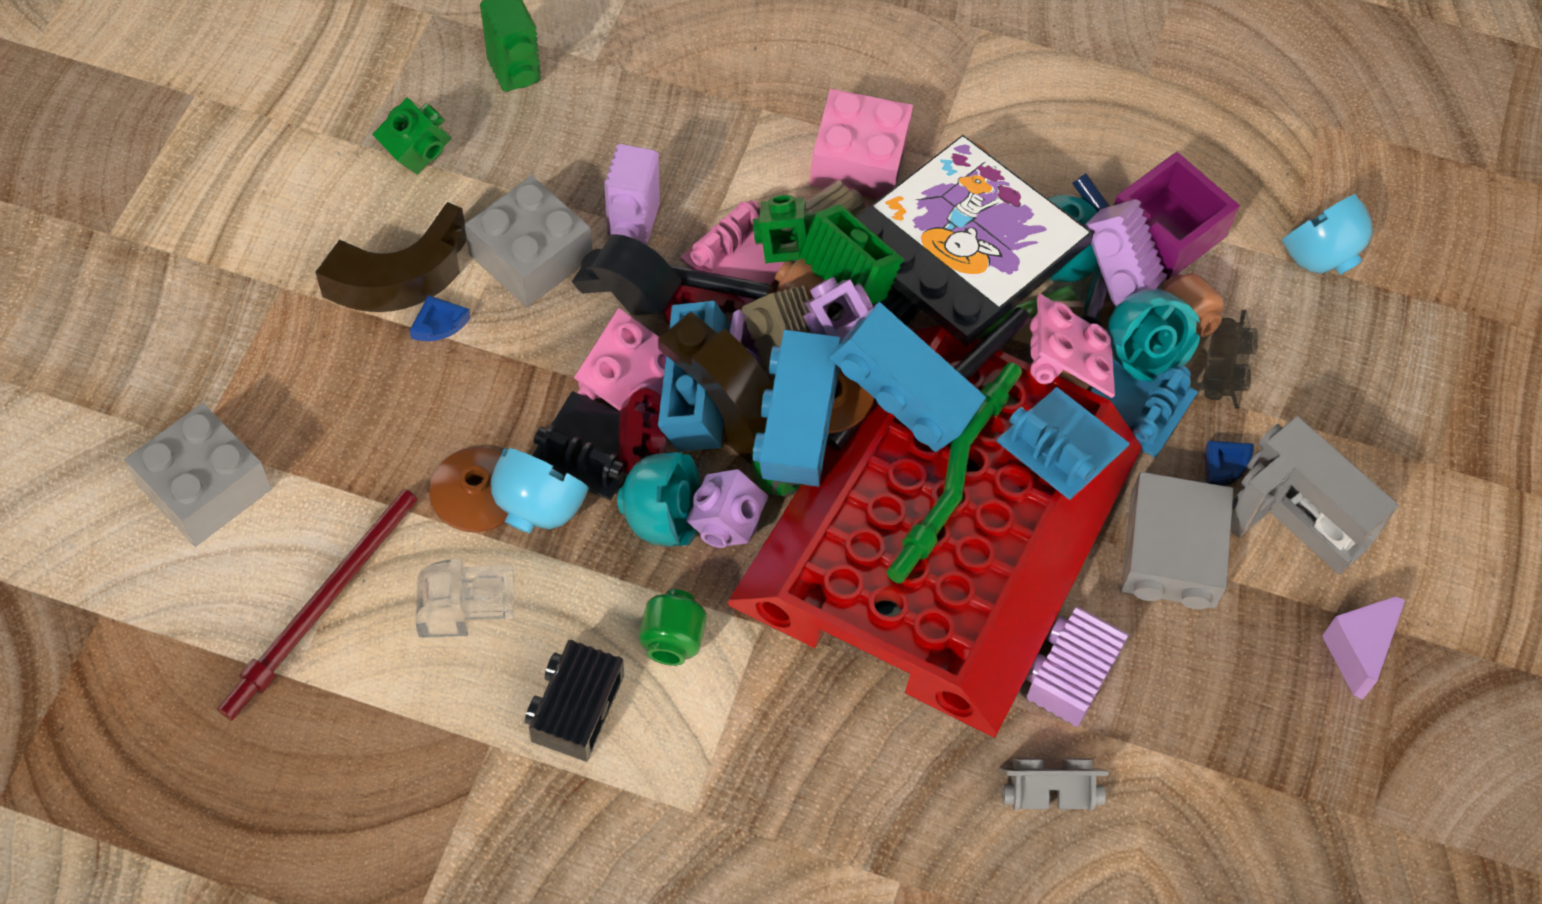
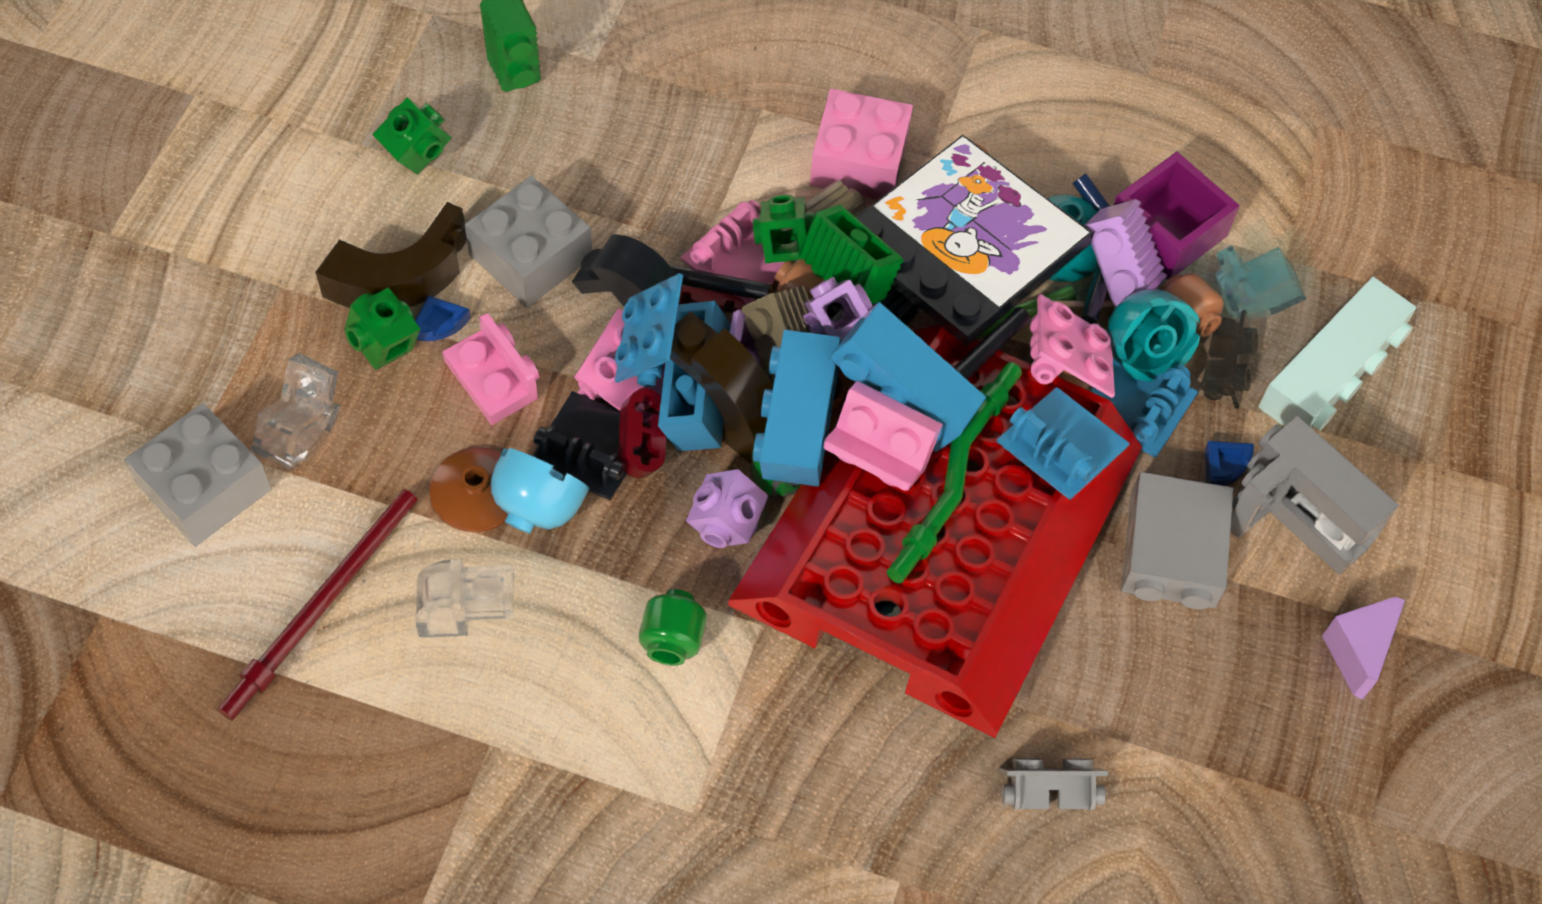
black brick [525,640,624,762] -> none
lavender brick [604,144,660,244] -> none
teal cylinder [617,452,701,547] -> none
lavender brick [1026,606,1129,727] -> none
medium azure cylinder [1281,194,1373,275] -> none
none -> clear brick [251,353,340,471]
none -> green brick [344,287,421,370]
none -> bright pink bracket [442,313,540,426]
none -> dark azure hinge [615,273,683,387]
none -> bright pink bracket [823,381,943,491]
none -> clear light blue brick [1214,246,1307,320]
none -> light aqua brick [1258,277,1417,431]

